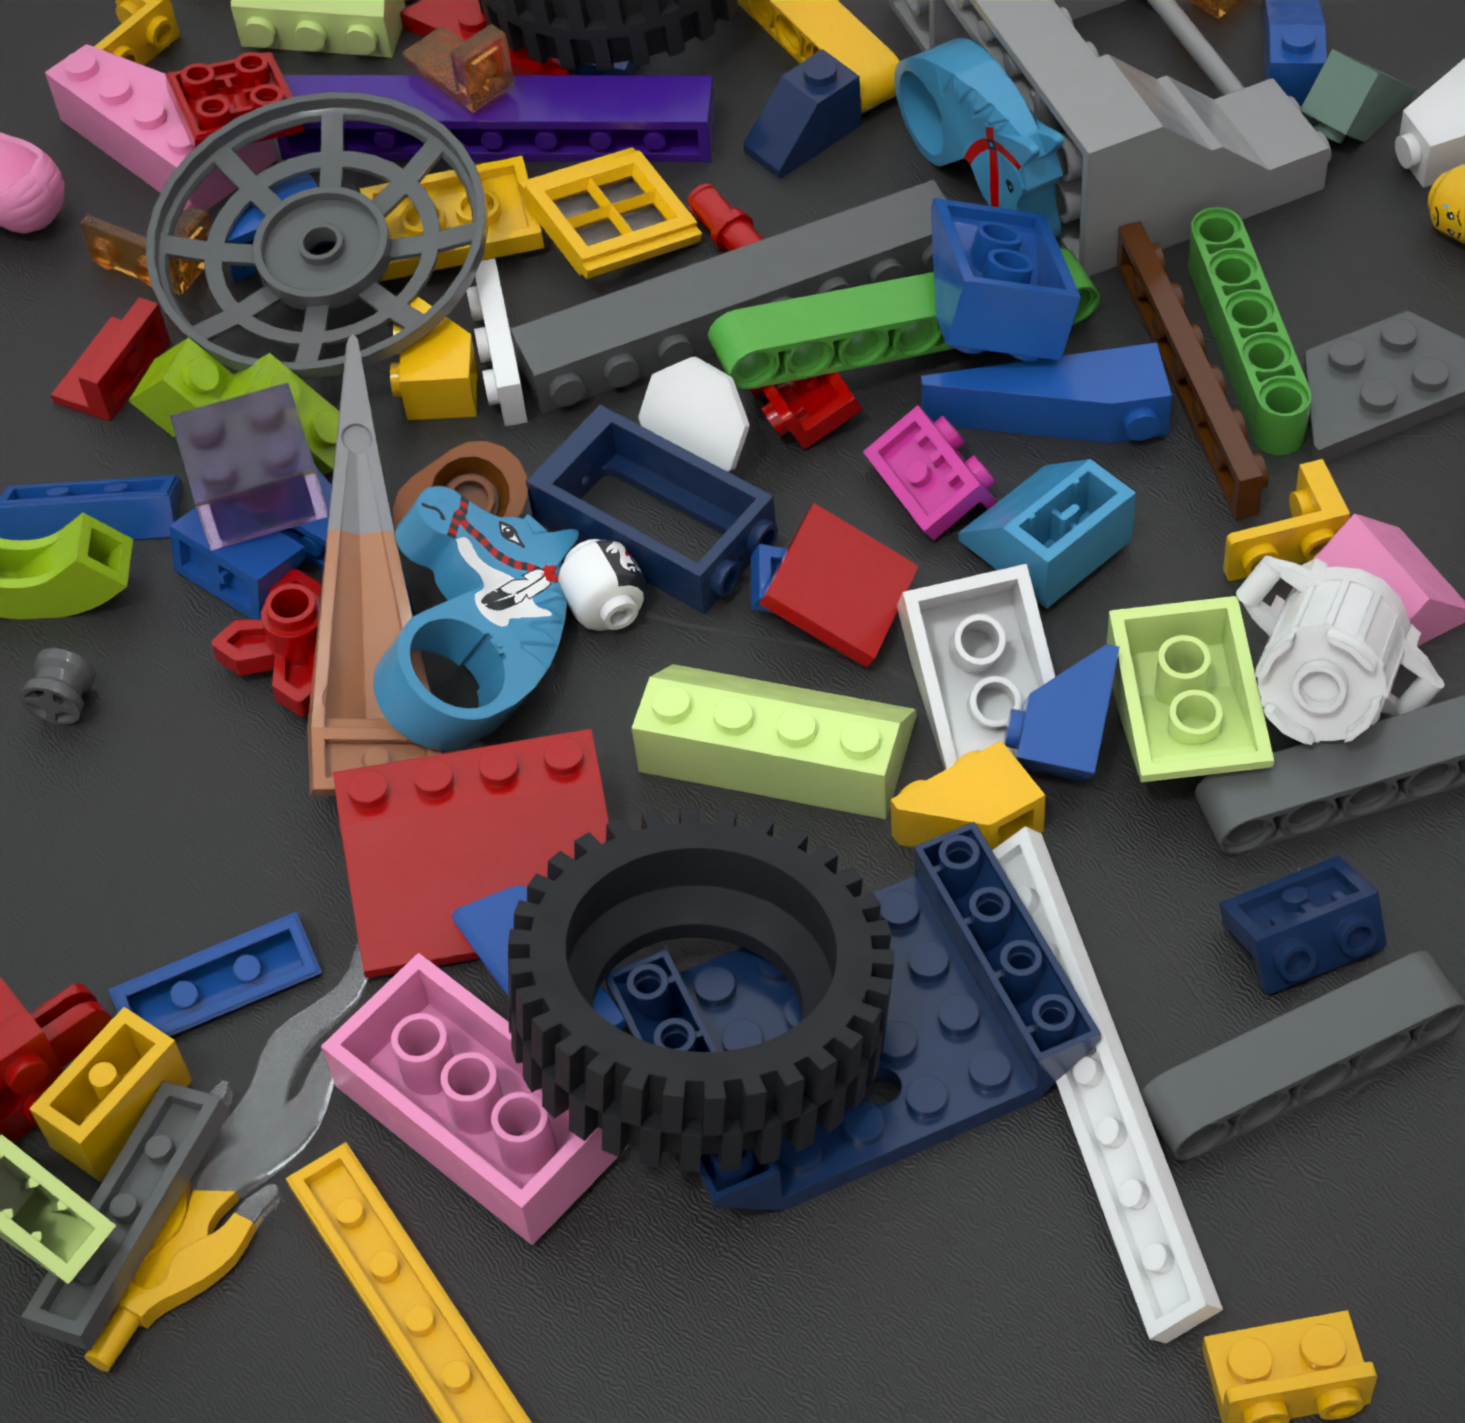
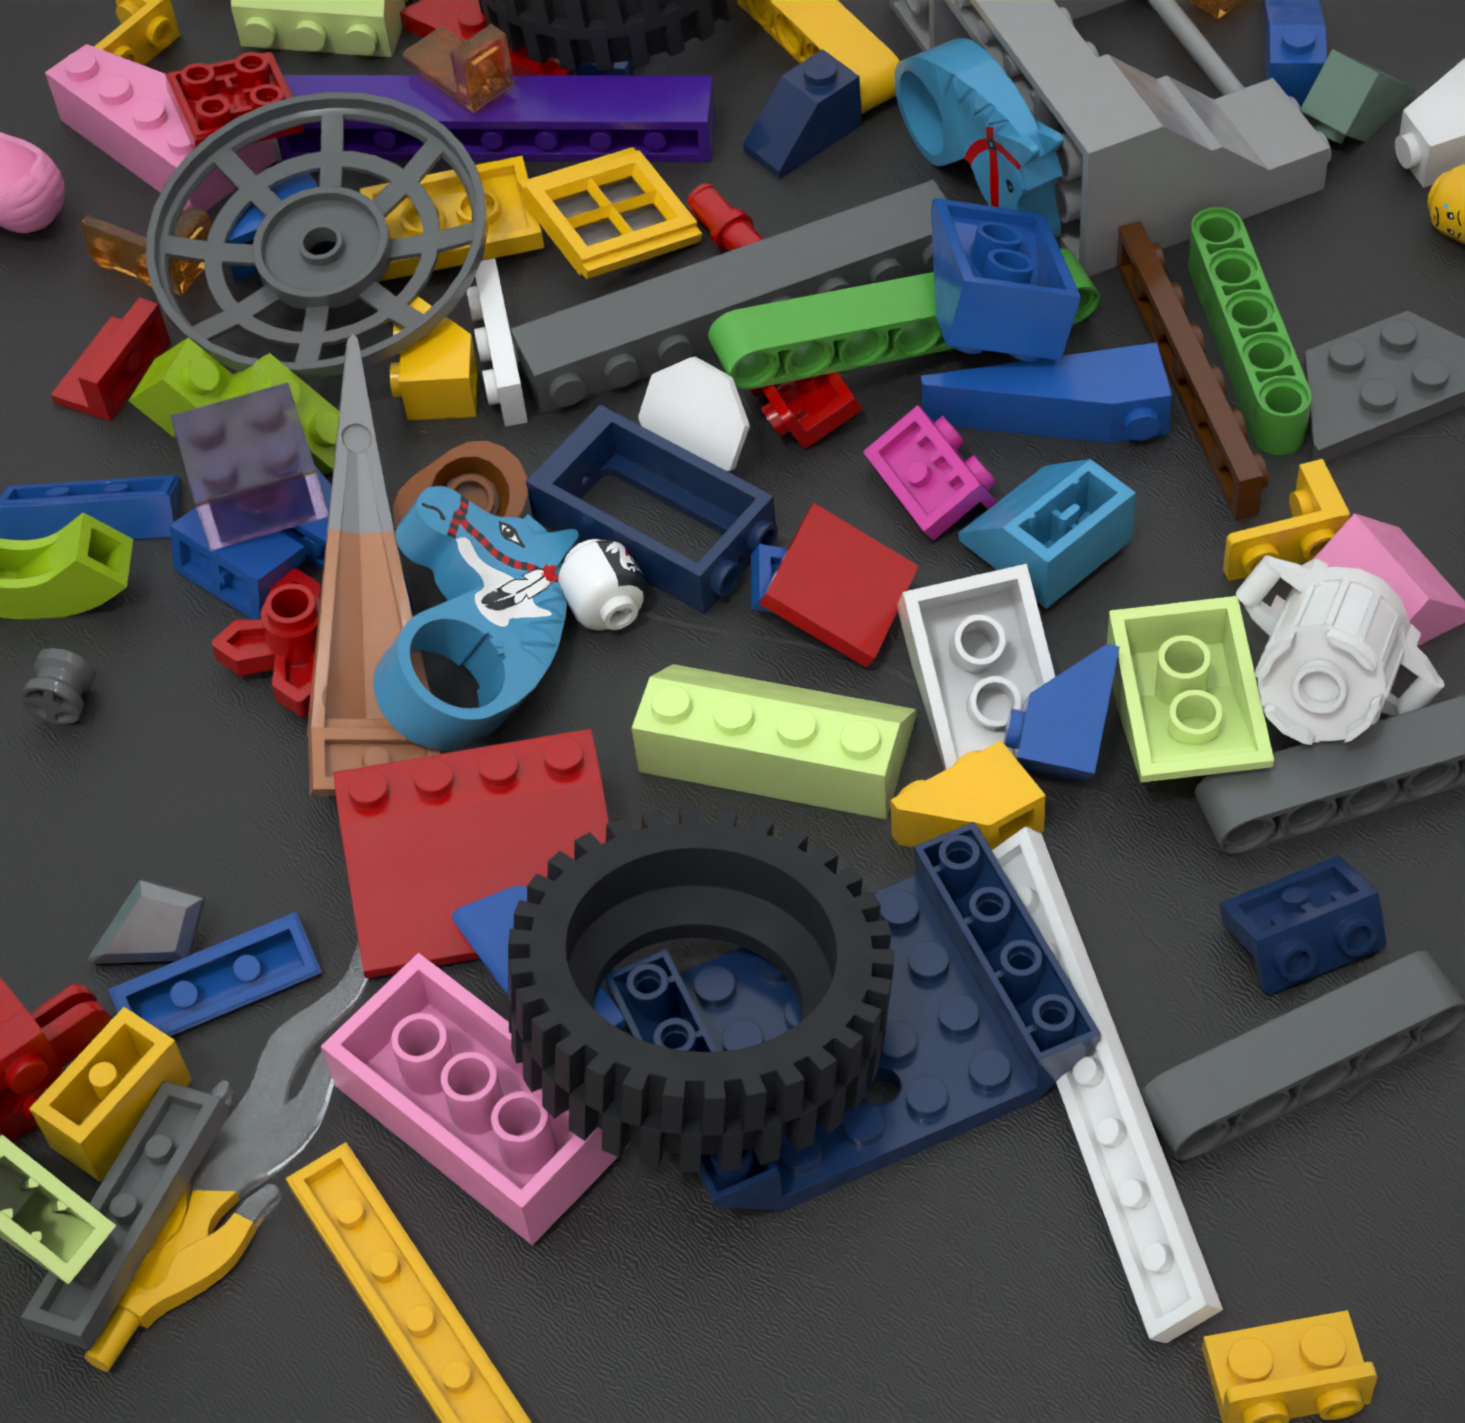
none -> flat silver piece [88,877,206,964]

